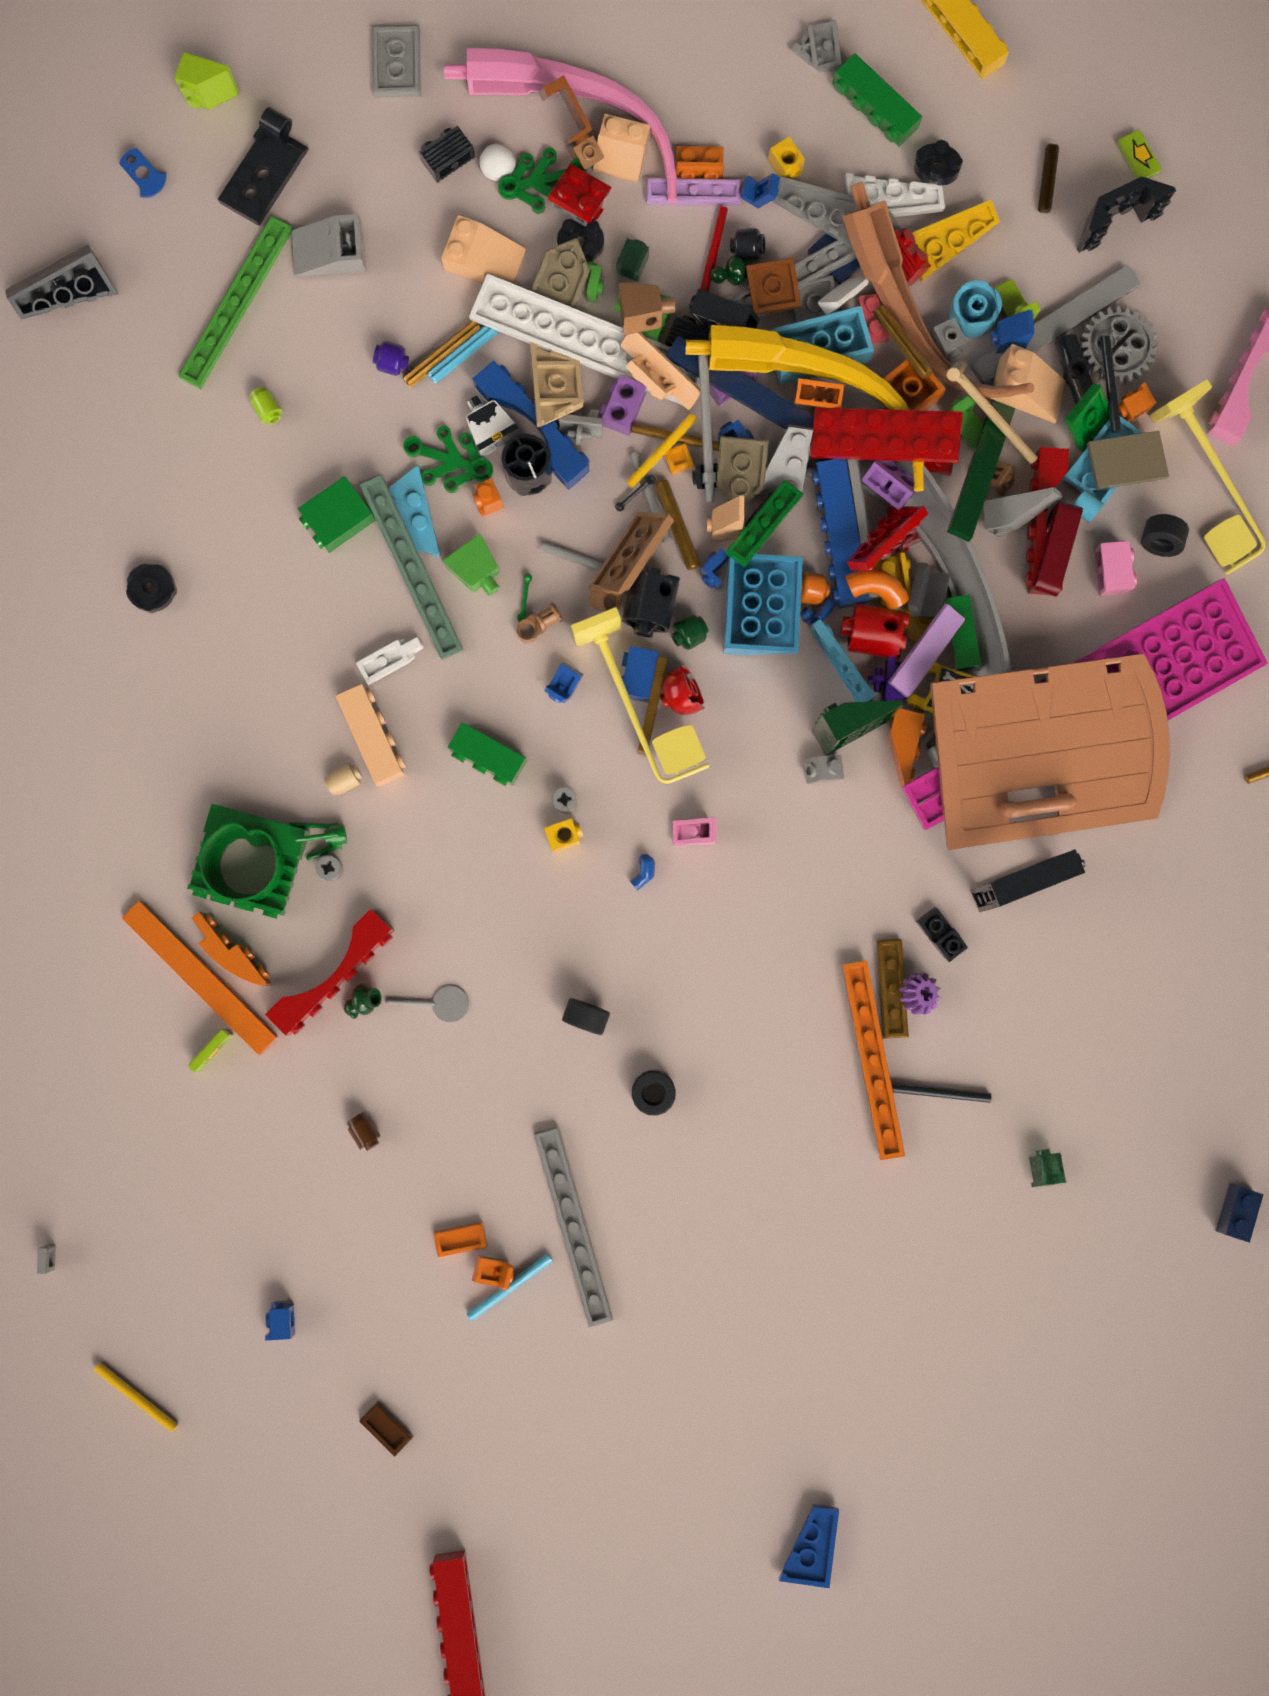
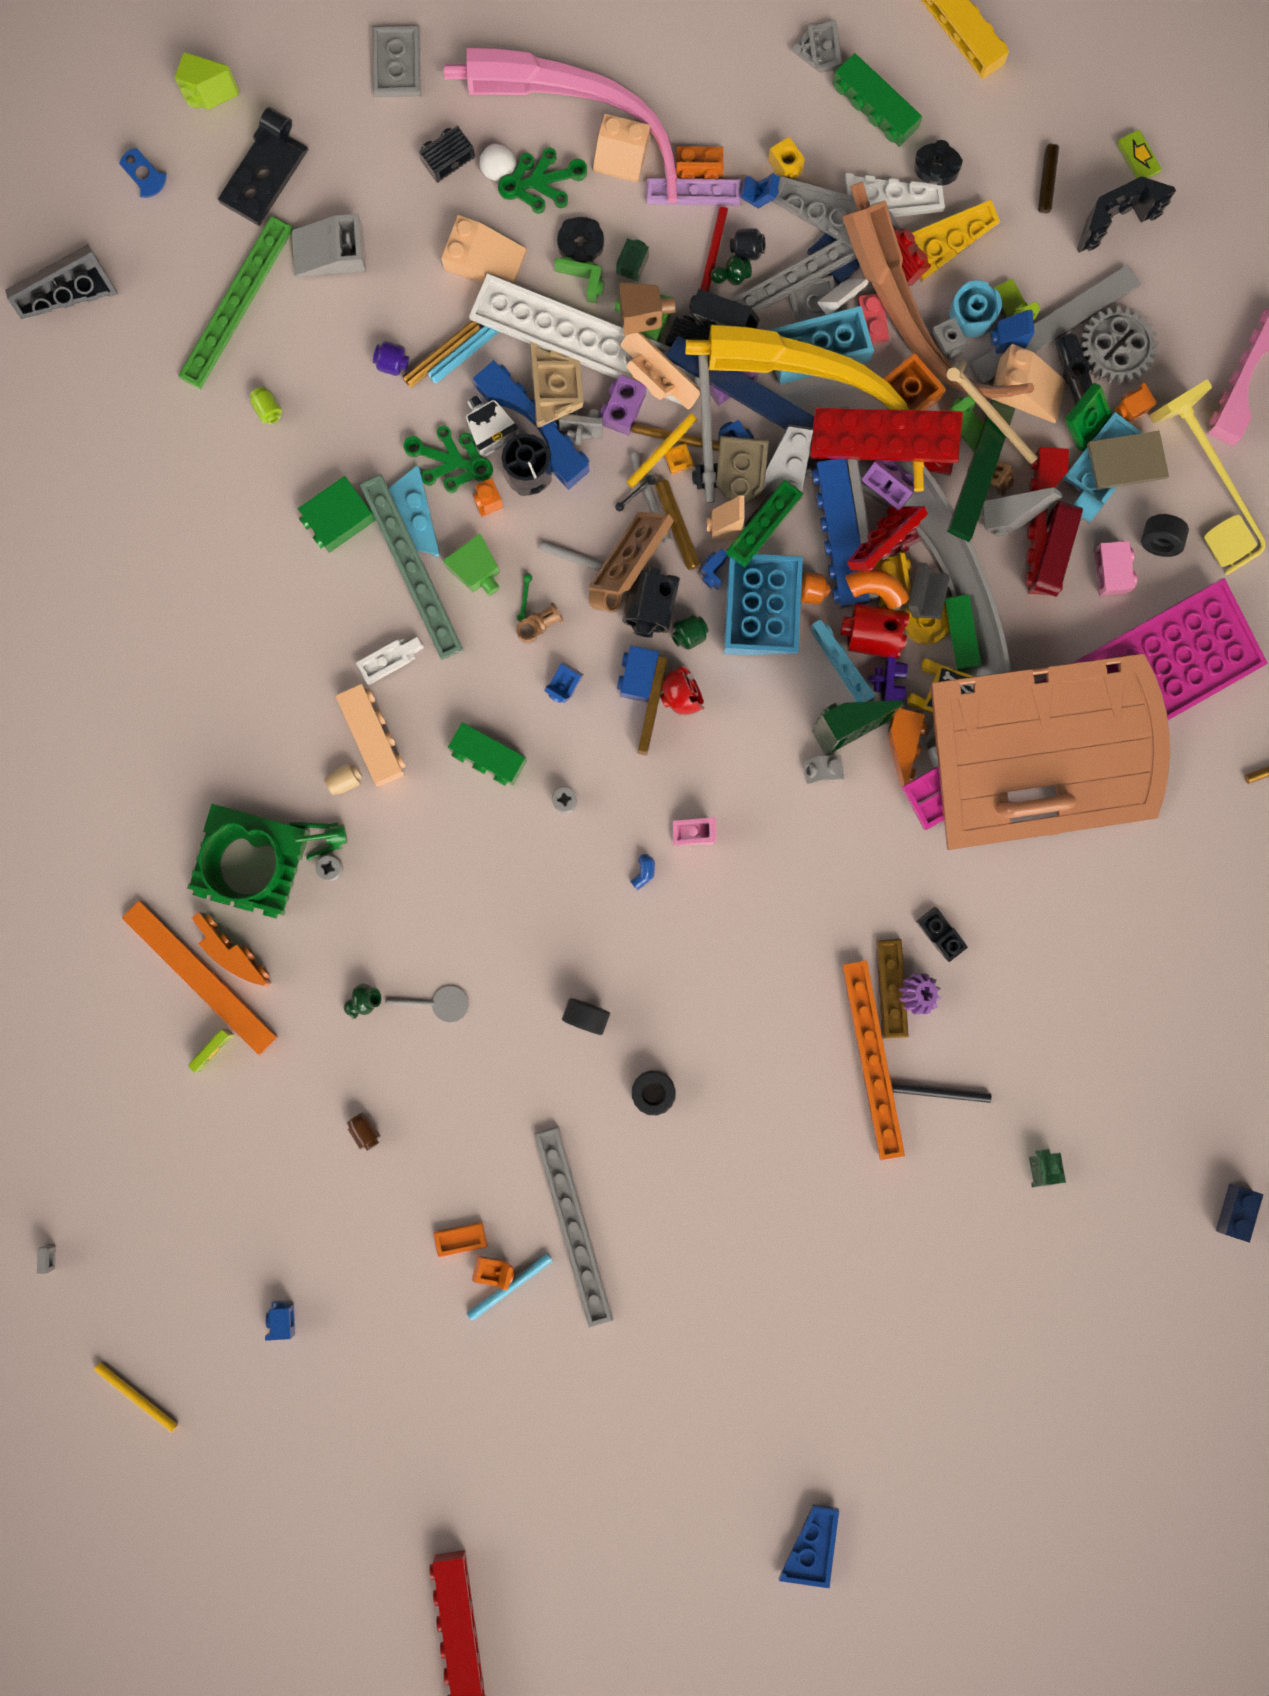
black plate [126,564,177,613] -> none
red arch [265,909,395,1036] -> none
reddish brown tile [359,1401,413,1457] -> none
dark tan tile [530,238,590,308] -> none
dark orange panel [538,75,593,147] -> none
yellow brick [544,818,583,853] -> none
red piece [548,163,612,227] -> none
medium nougat bracket [569,136,604,169] -> none
light yellow piece [571,607,709,784] -> none
dark orange plate [746,258,801,315] -> none
orange torso [795,378,844,408] -> none
blue arm [800,599,836,624] -> none
pearl gold axle [874,305,933,379] -> none
lavender tile [888,604,965,697] -> none
black window [970,849,1085,912] -> none
black bar [1100,335,1121,433] -> none

